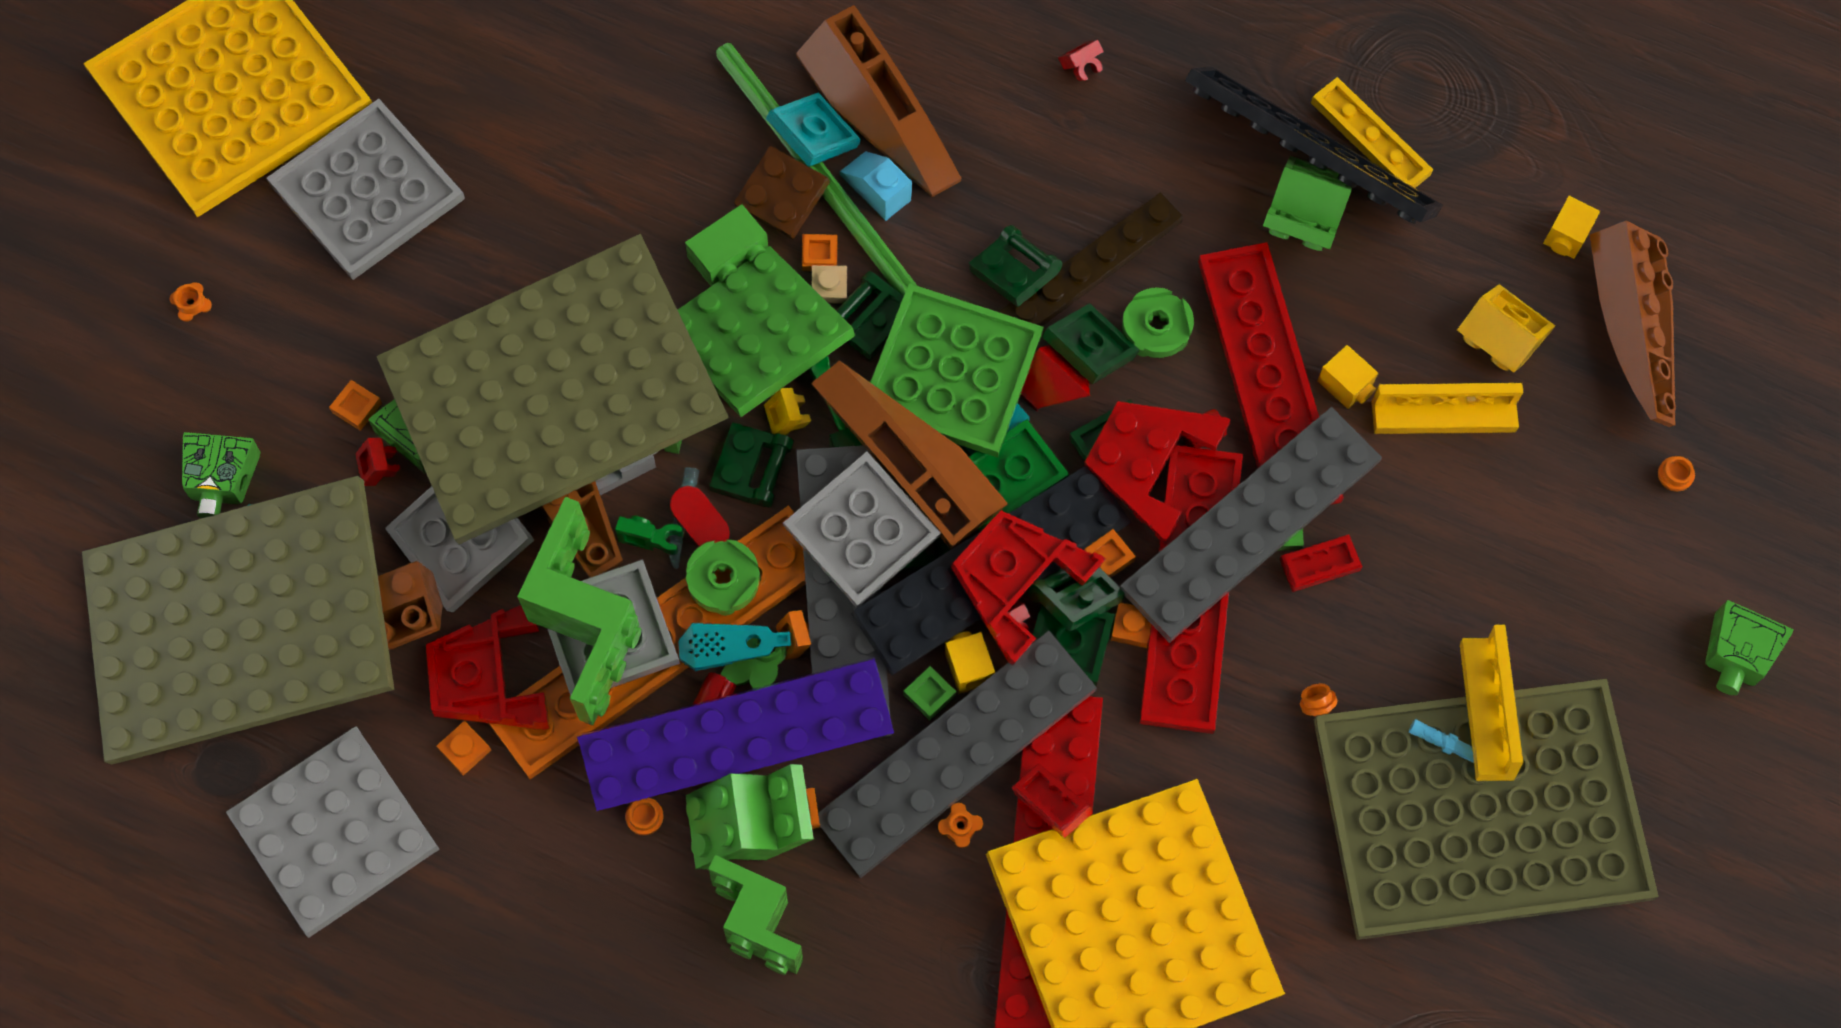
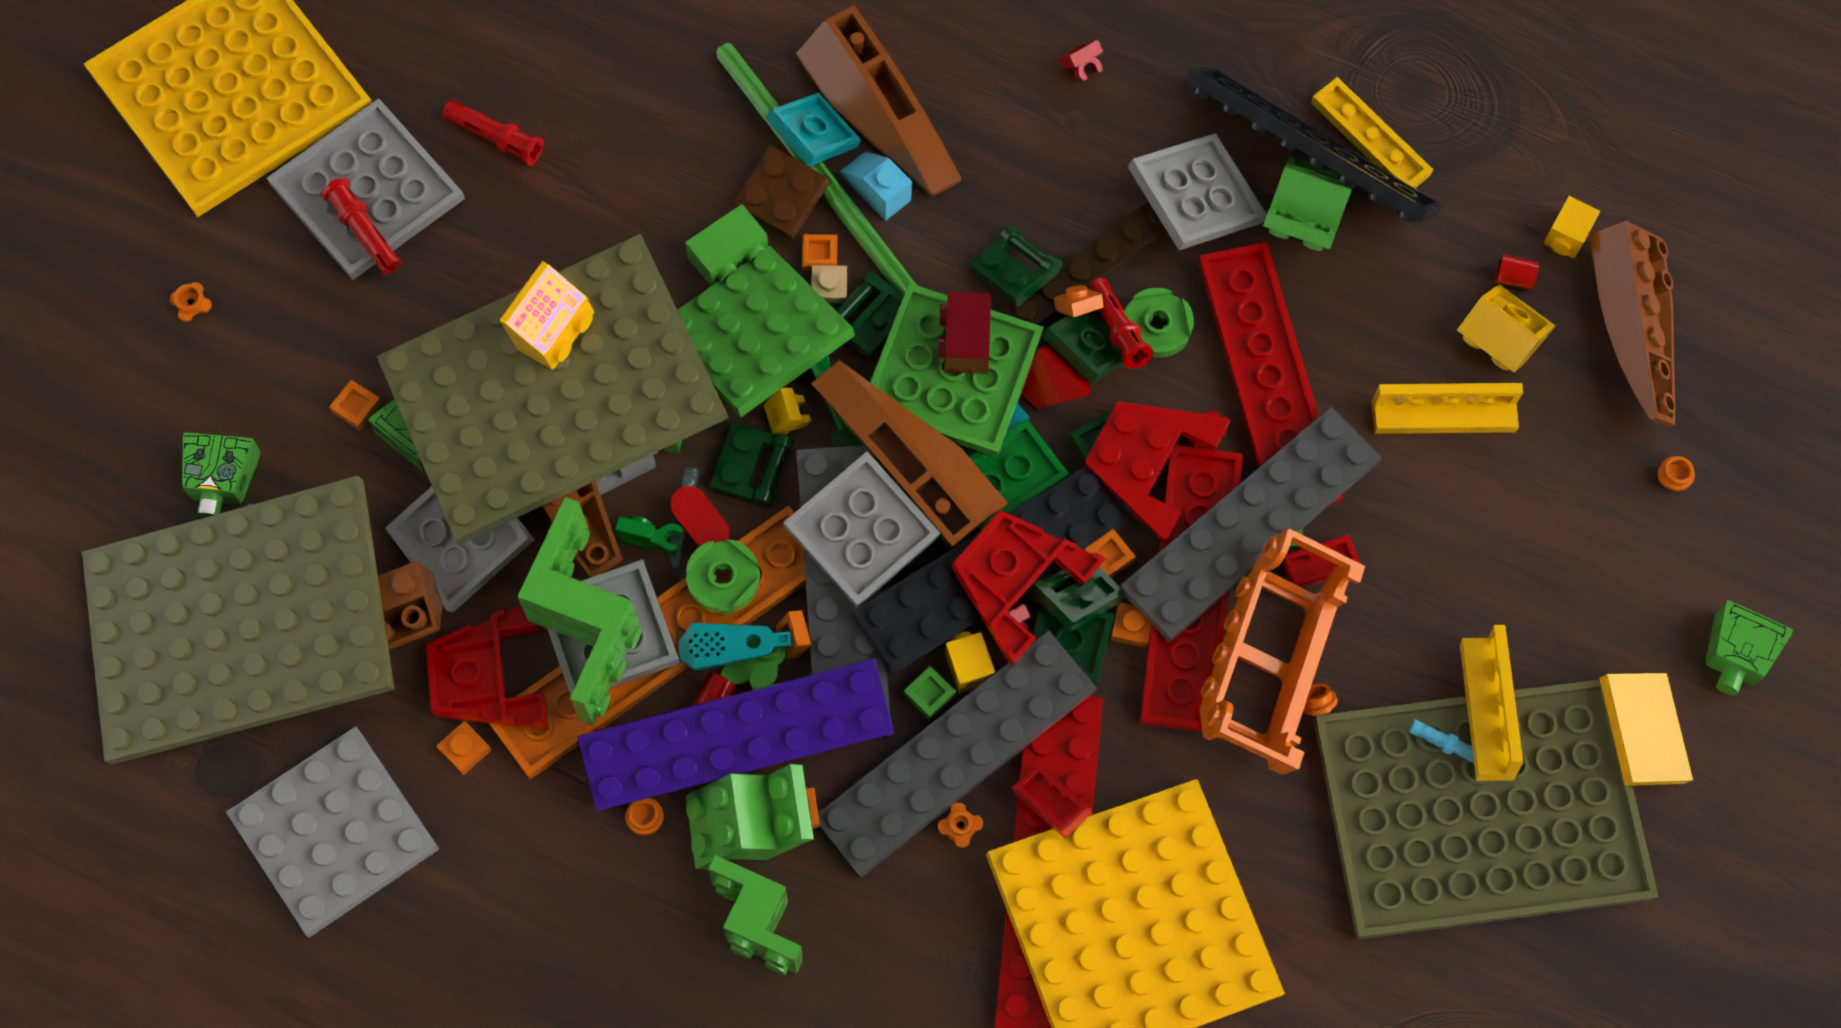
red tile [355,438,400,486] -> none
yellow brick [1317,345,1378,409] -> none
none -> red pin [321,177,402,275]
none -> red pin [443,99,544,166]
none -> yellow slope [500,261,595,370]
none -> dark red brick [938,291,991,374]
none -> orange plate [1054,285,1104,318]
none -> red pin [1088,278,1153,369]
none -> light grey plate [1128,133,1267,250]
none -> orange windscreen [1199,528,1365,775]
none -> red piece [1495,254,1539,290]
none -> yellow tile [1599,673,1693,786]

